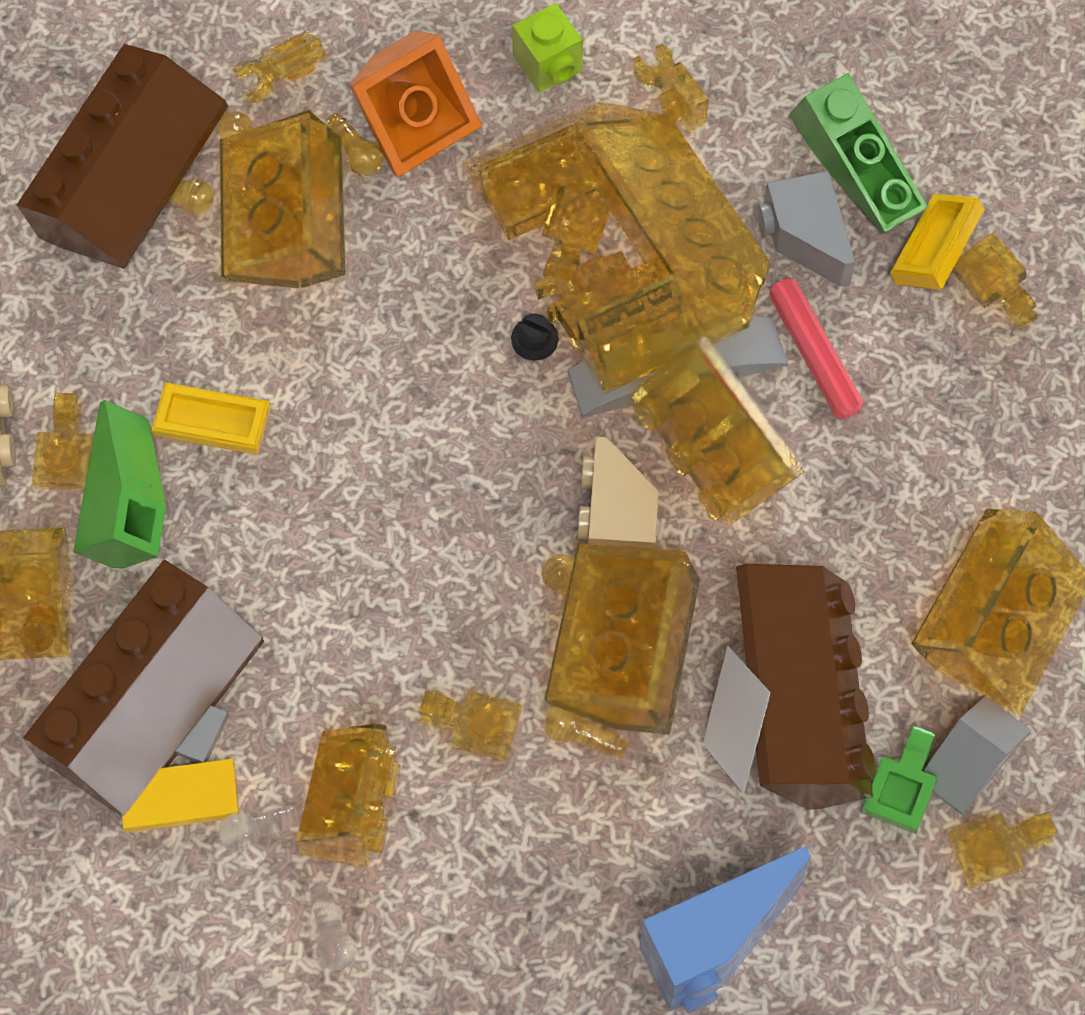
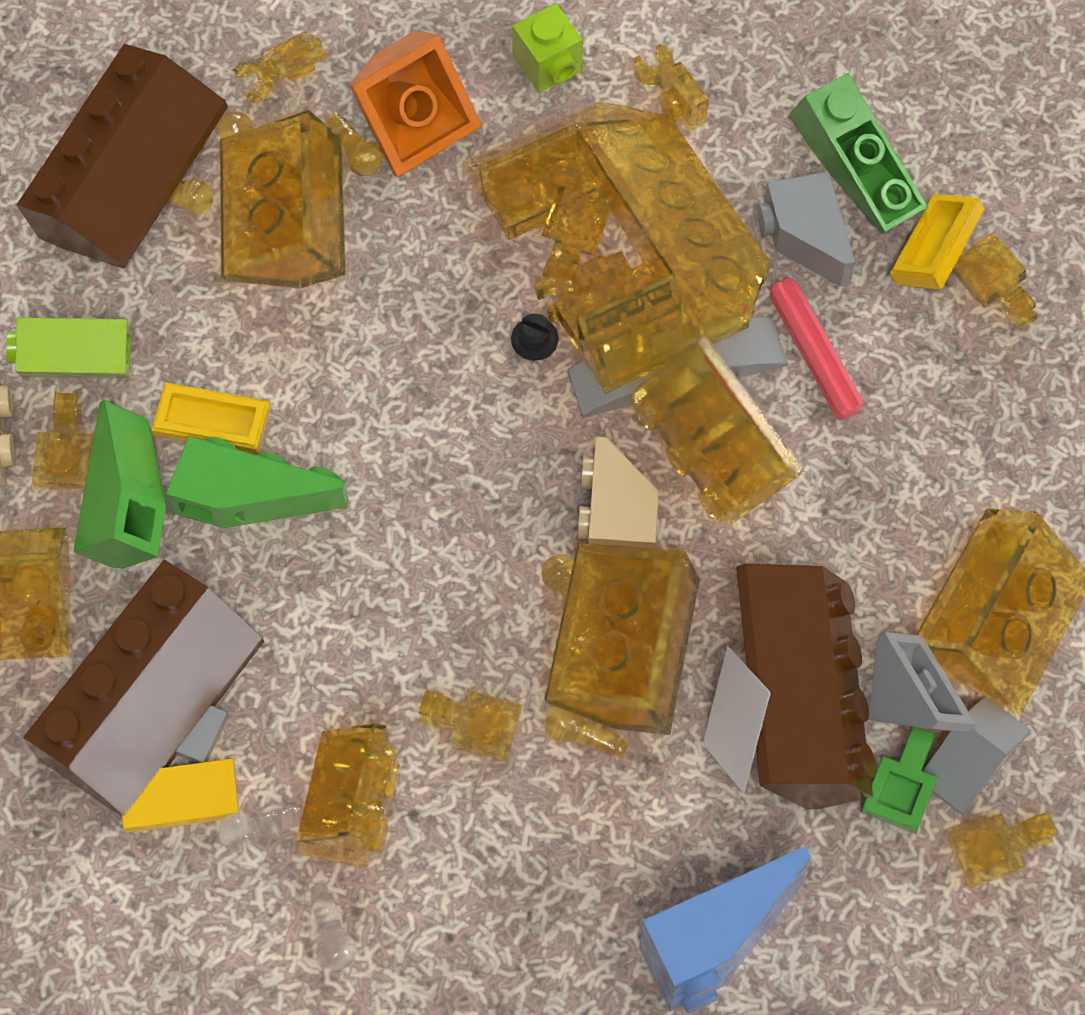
none -> lime brick [6,317,131,379]
none -> bright green slope [166,436,349,528]
none -> light grey slope [869,632,976,732]

